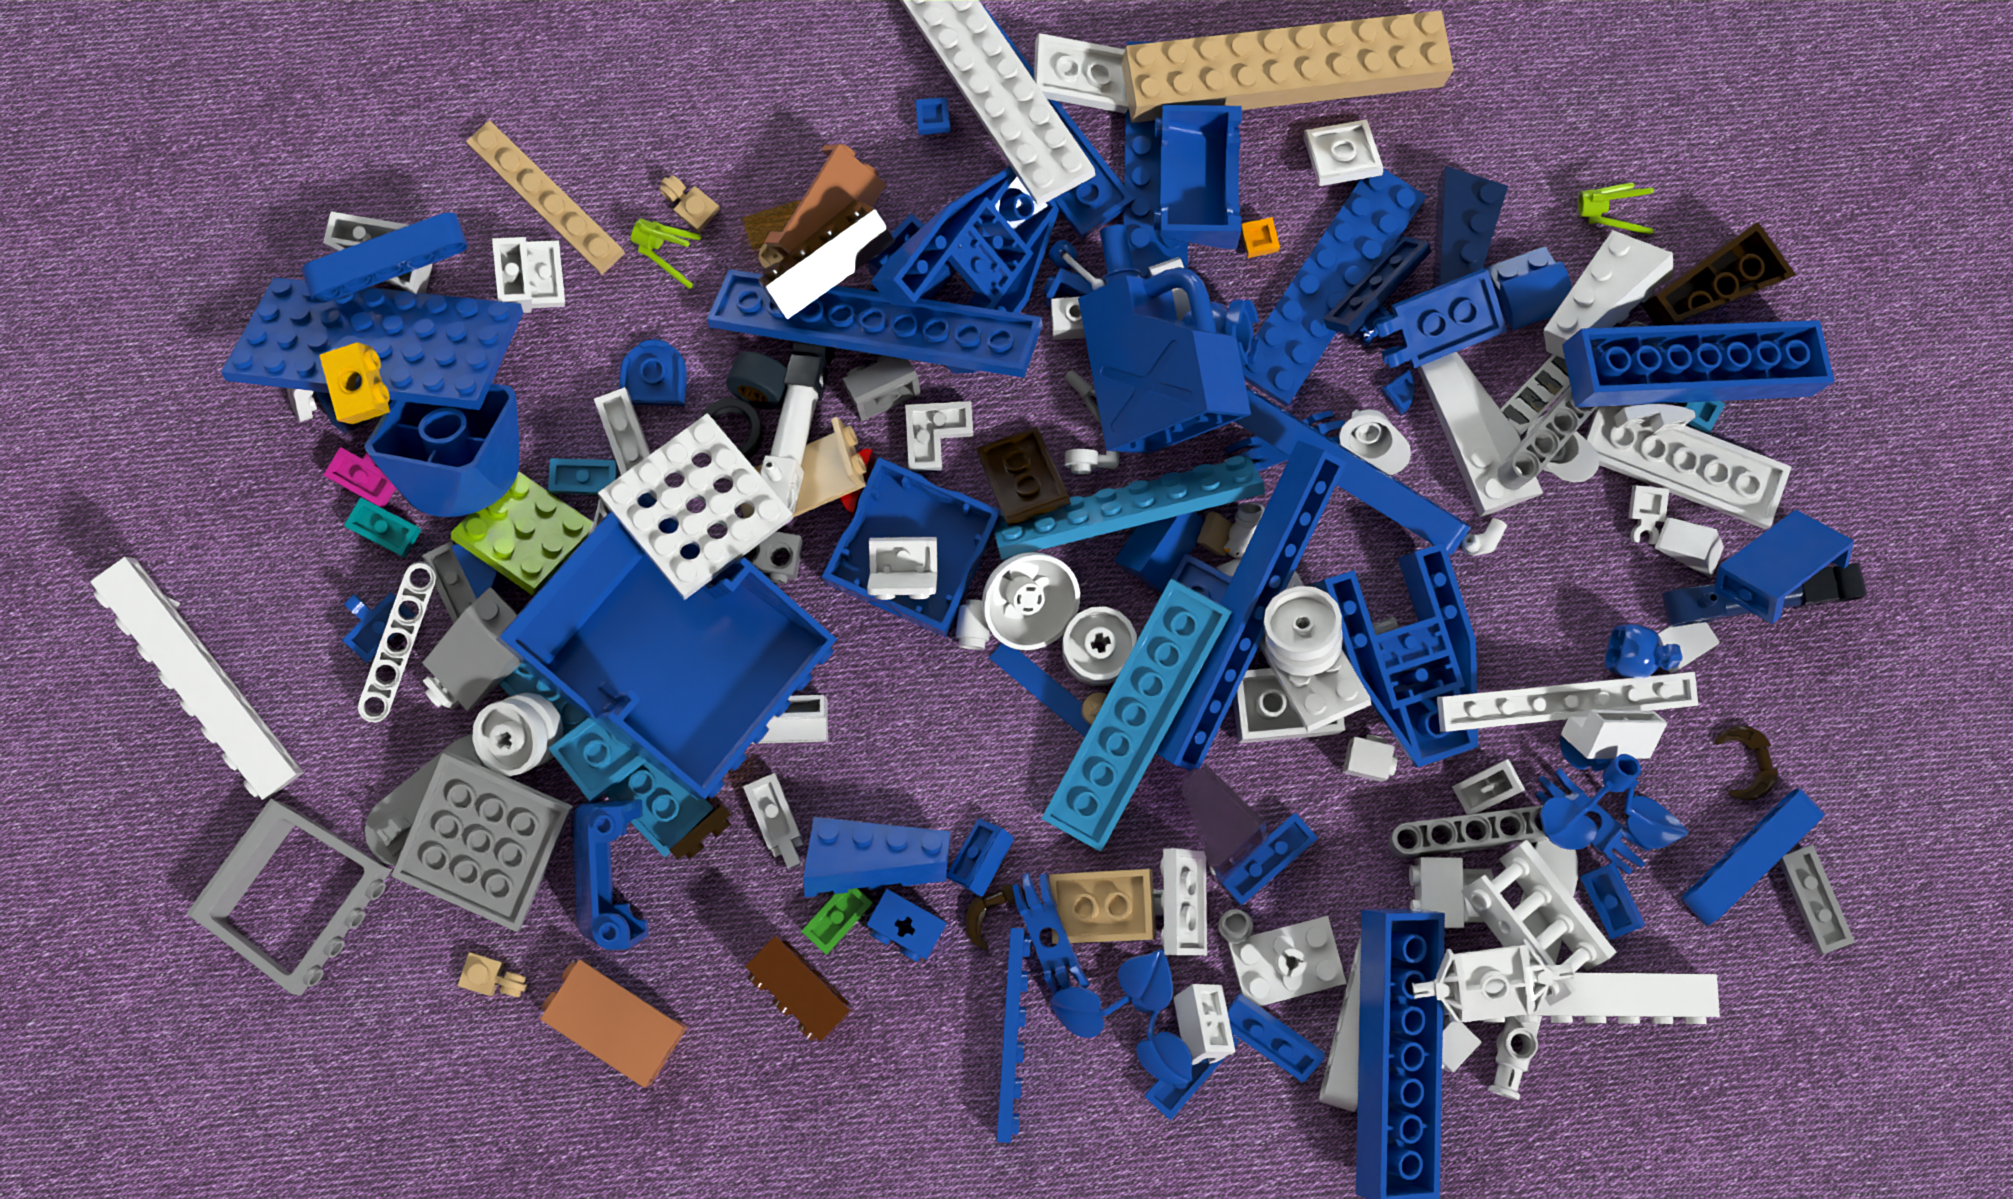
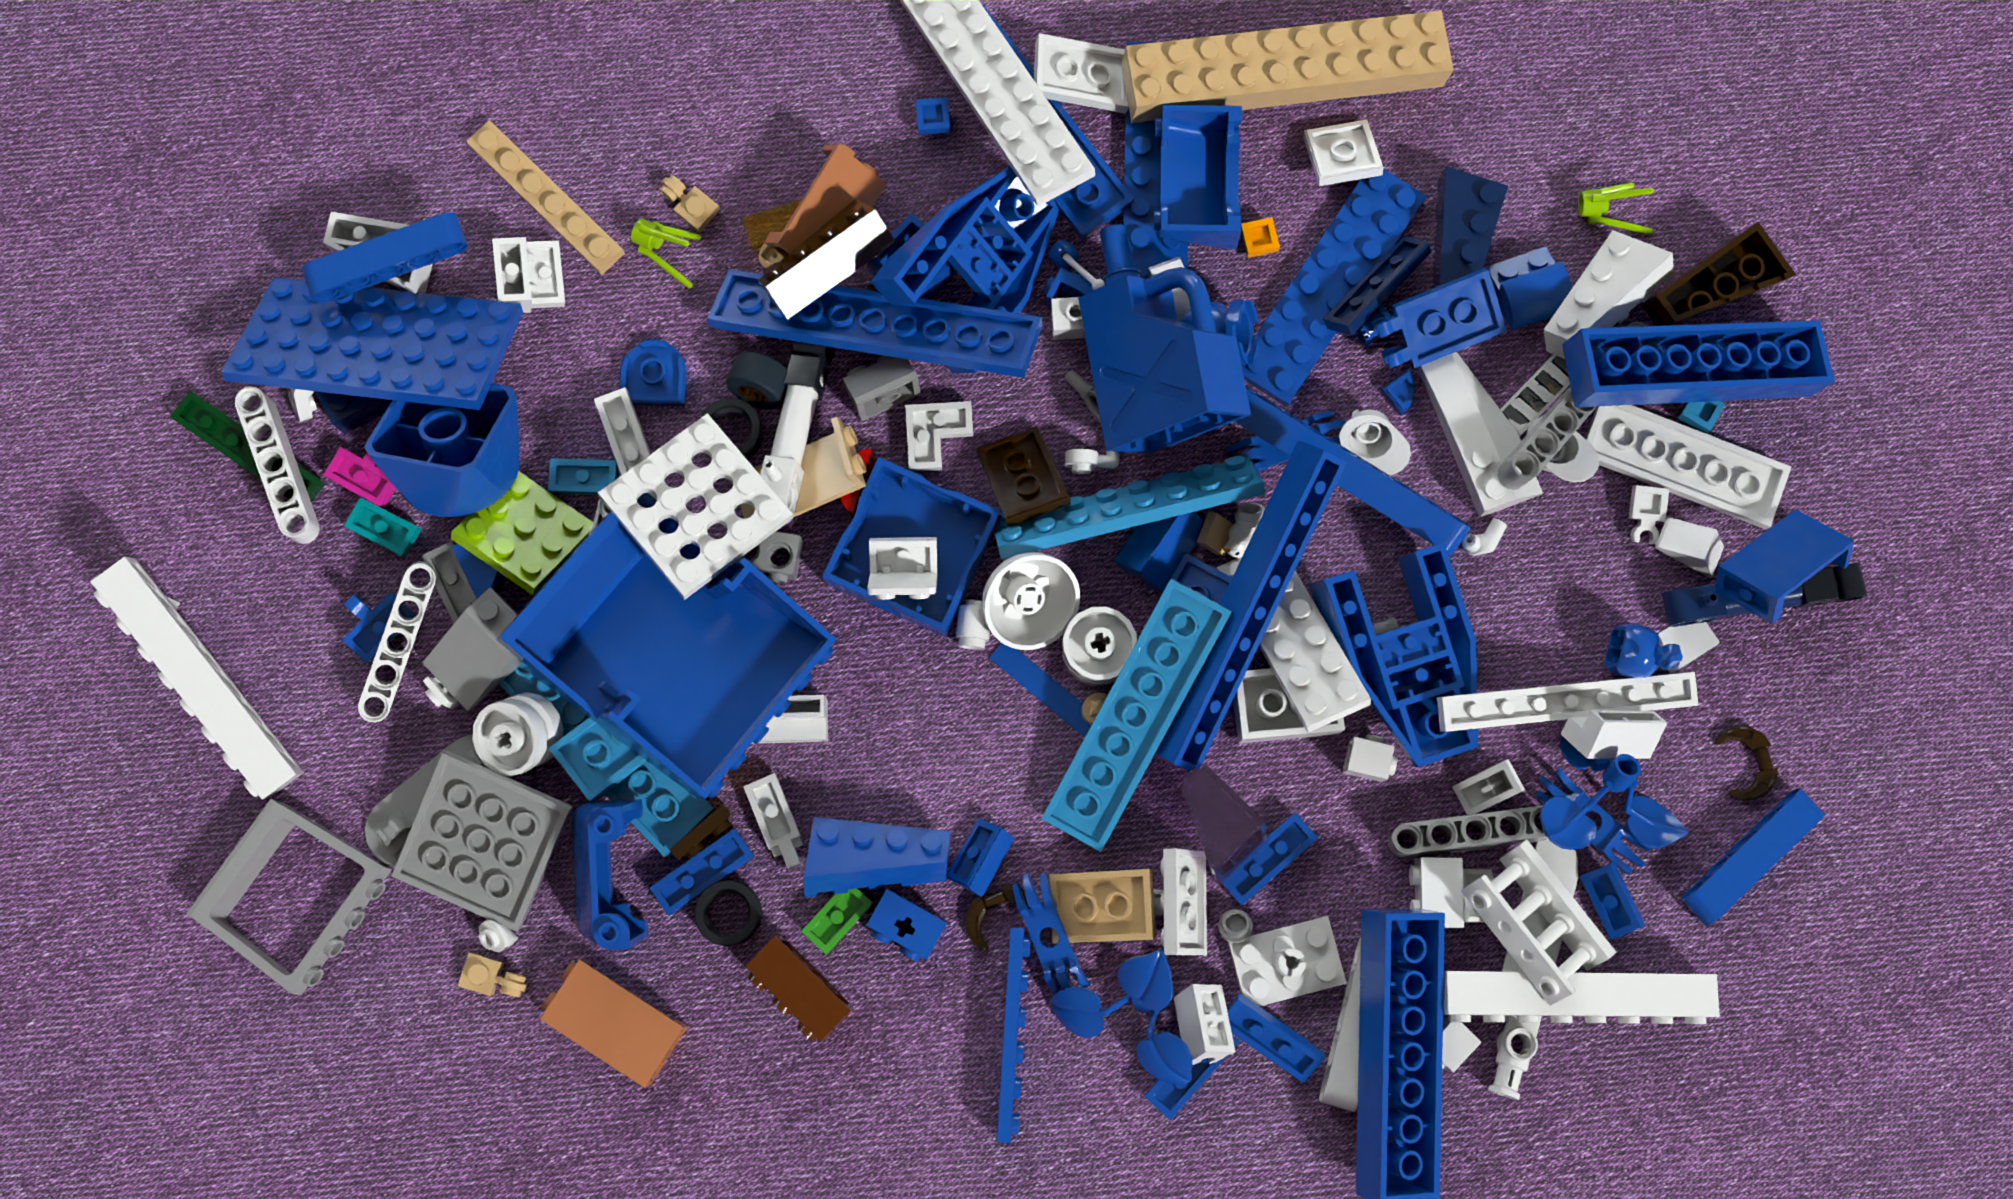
yellow brick [319,342,390,424] -> none
white wheel [1264,586,1343,676] -> none
white plate [1412,939,1574,1023] -> none
white slope [1614,404,1696,433] -> none
light grey plate [1779,844,1855,954] -> none
none -> dark green plate [170,391,326,502]
none -> white beam [235,386,320,544]
none -> white plate [479,919,518,952]
none -> blue plate [649,828,755,916]
none -> black tyre [694,880,763,946]

